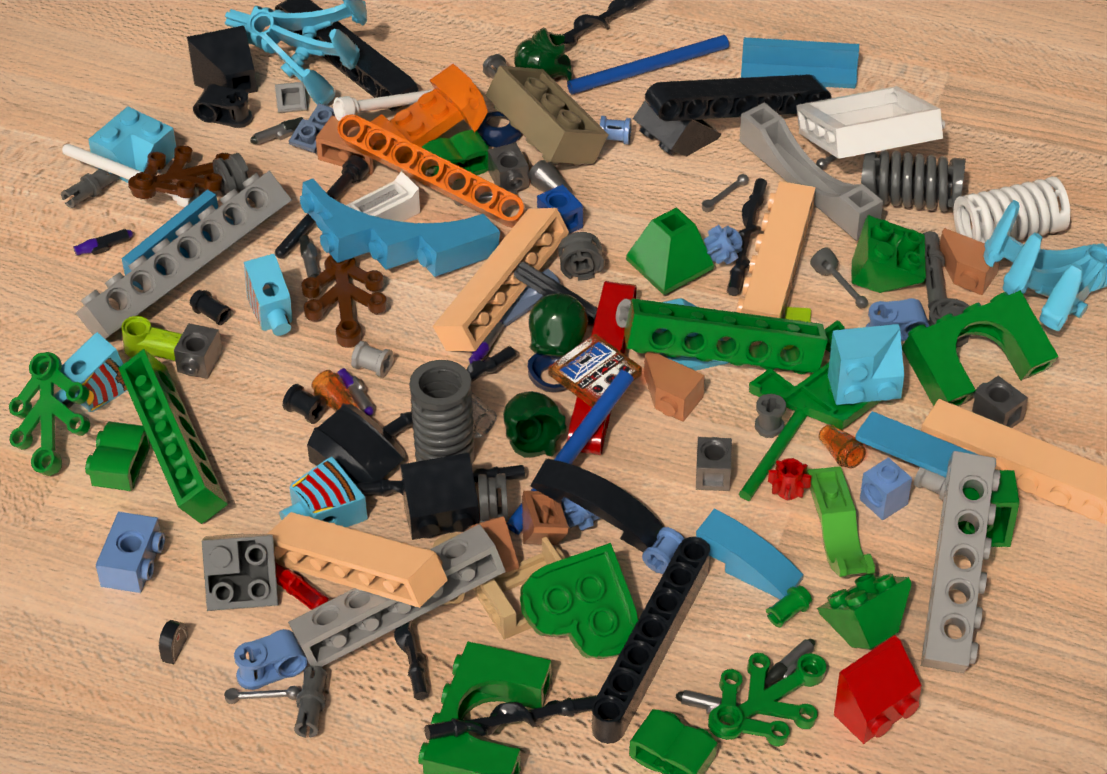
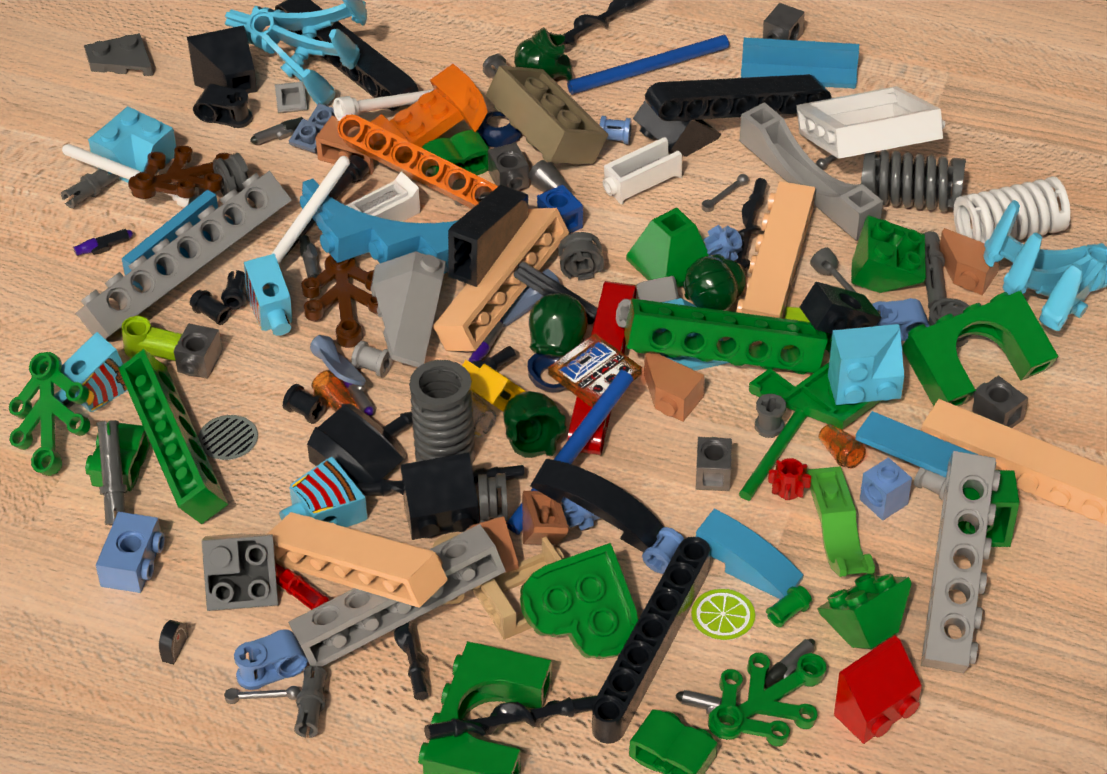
none -> dark grey wing [84,33,153,76]
none -> dark grey pin [97,420,127,525]
none -> light grey sticker [198,415,258,460]
none -> black pin [221,270,247,310]
none -> white piece [268,156,350,285]
none -> sand blue piece [310,335,366,386]
none -> light grey wedge [371,251,446,368]
none -> black slope [448,185,528,287]
none -> yellow piece [462,360,526,412]
none -> white window [603,137,682,205]
none -> light grey slope [637,276,679,302]
none -> dark green hair [683,254,746,311]
none -> lime sticker [691,589,755,640]
none -> flat silver brick [762,3,805,40]
none -> black brick [800,281,882,334]

